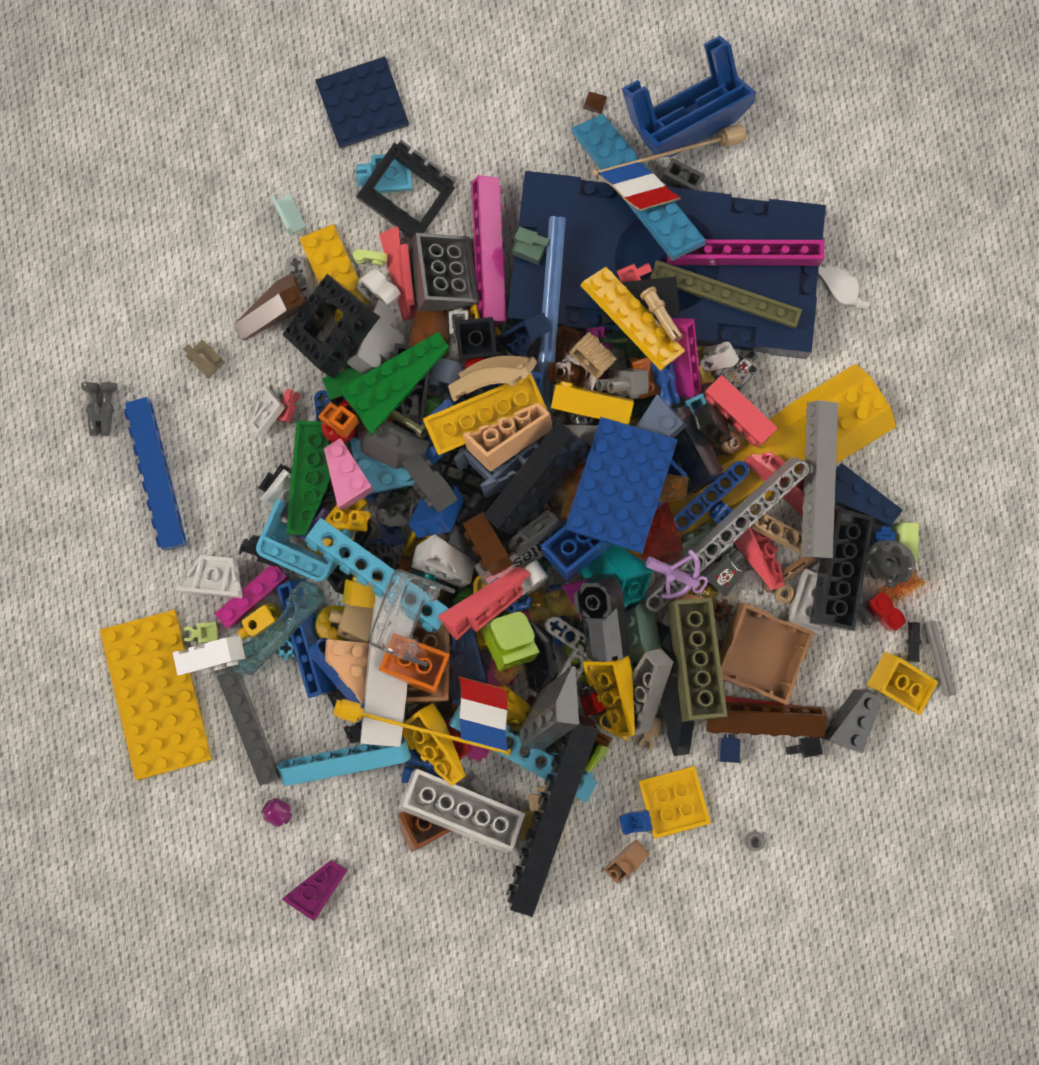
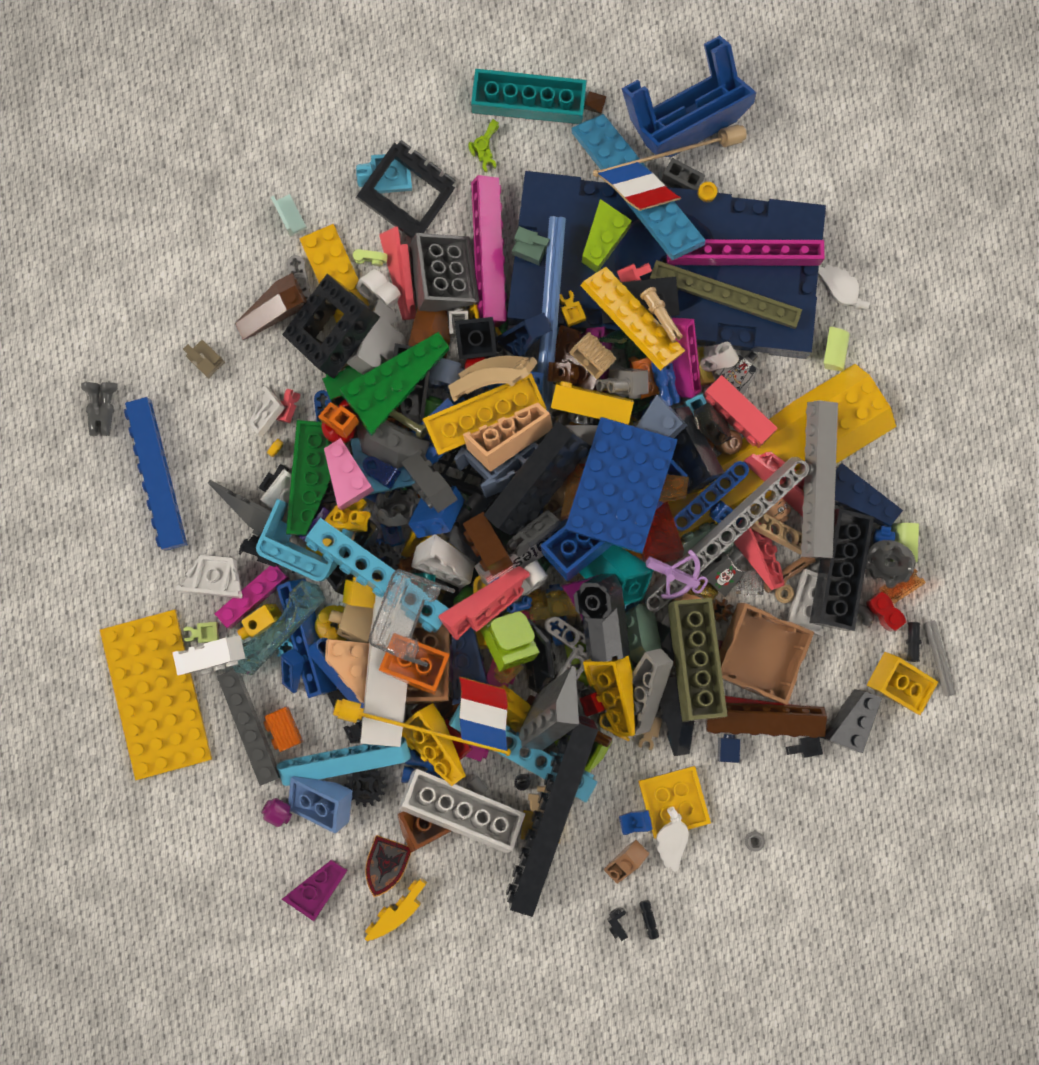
dark blue plate [315,56,409,149] -> none
none -> dark grey wedge [208,480,271,537]
none -> orange brick [263,707,303,752]
none -> yellow tile [267,438,284,457]
none -> blue slope [281,649,304,693]
none -> medium blue slope [288,776,353,833]
none -> black gear [344,768,387,807]
none -> clear blue piece [362,456,401,489]
none -> yellow slope [364,878,427,941]
none -> shield [365,835,411,897]
none -> lime piece [468,119,499,173]
none -> teal brick [471,69,587,124]
none -> black hinge [514,774,530,791]
none -> yellow plate [559,290,586,327]
none -> lime wedge [582,199,632,273]
none -> black bracket [607,908,628,941]
none -> black axle [639,900,659,940]
none -> white animal [657,807,689,872]
none -> yellow tile [698,182,718,202]
none -> light nougat head [765,497,791,523]
none -> yellowish green brick [824,327,850,371]

